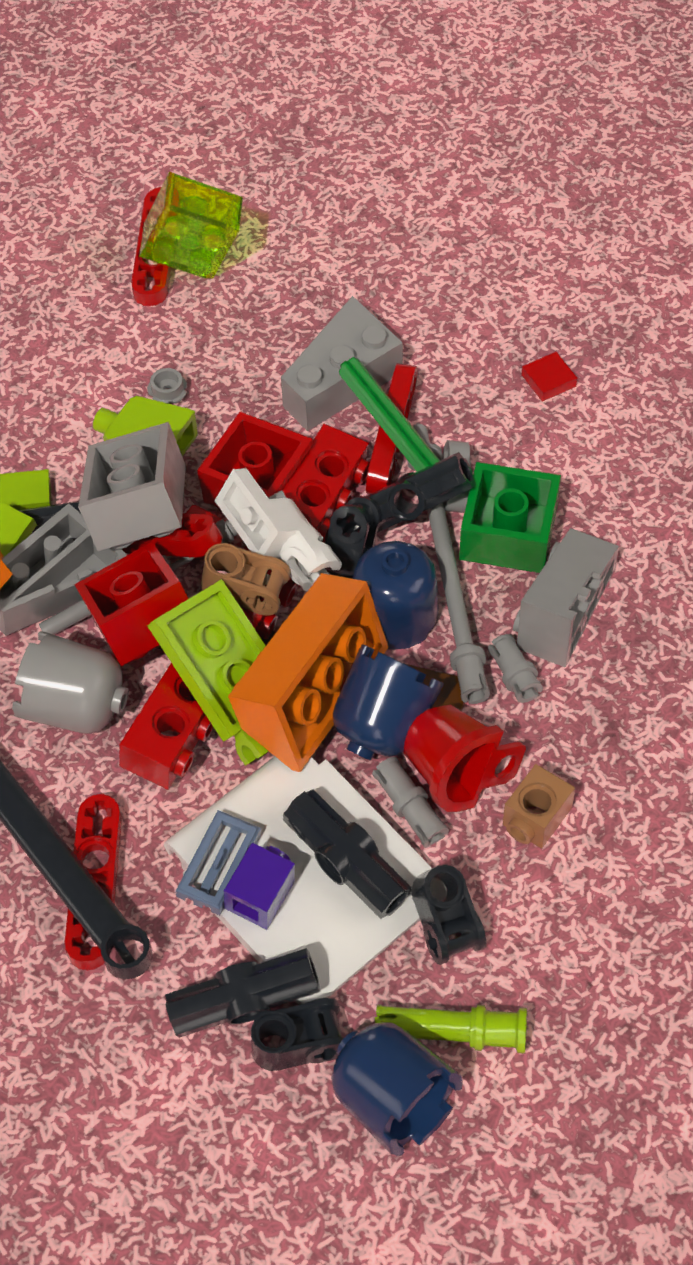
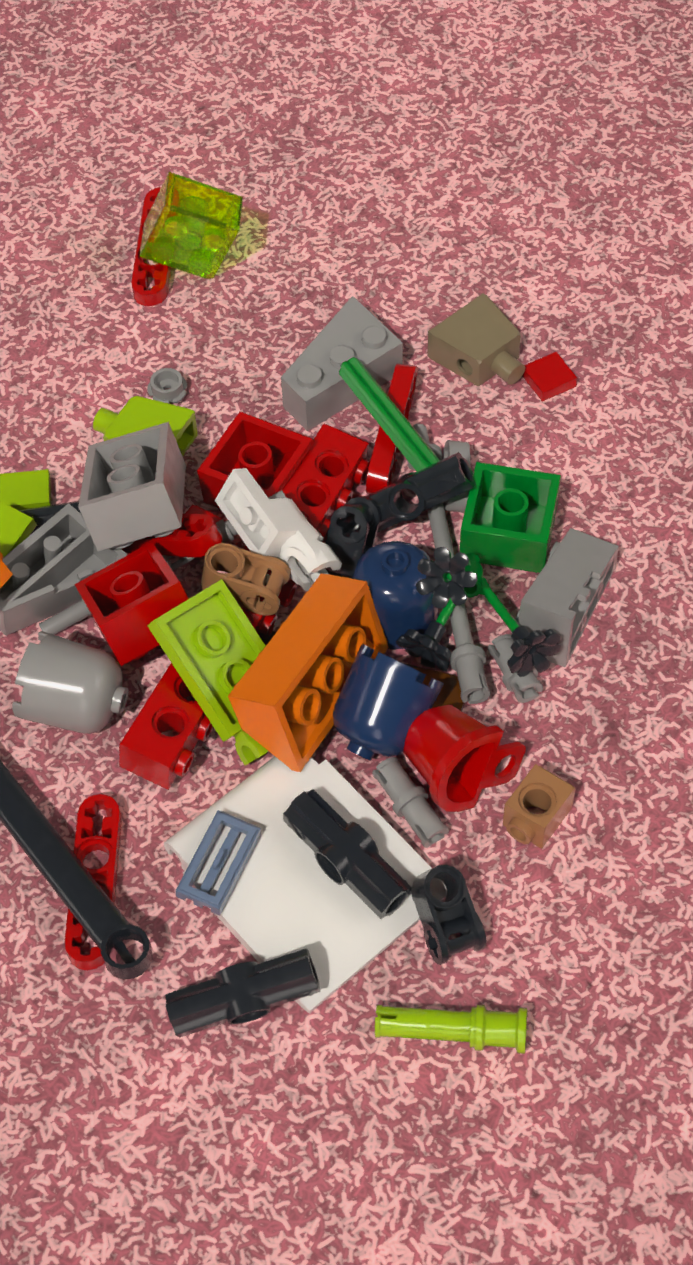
dark purple brick [224,842,295,930] -> none
black piece [251,998,344,1071] -> none
dark blue cylinder [331,1022,463,1156] -> none
none -> black plant [396,547,561,677]
none -> dark tan torso [428,293,525,386]

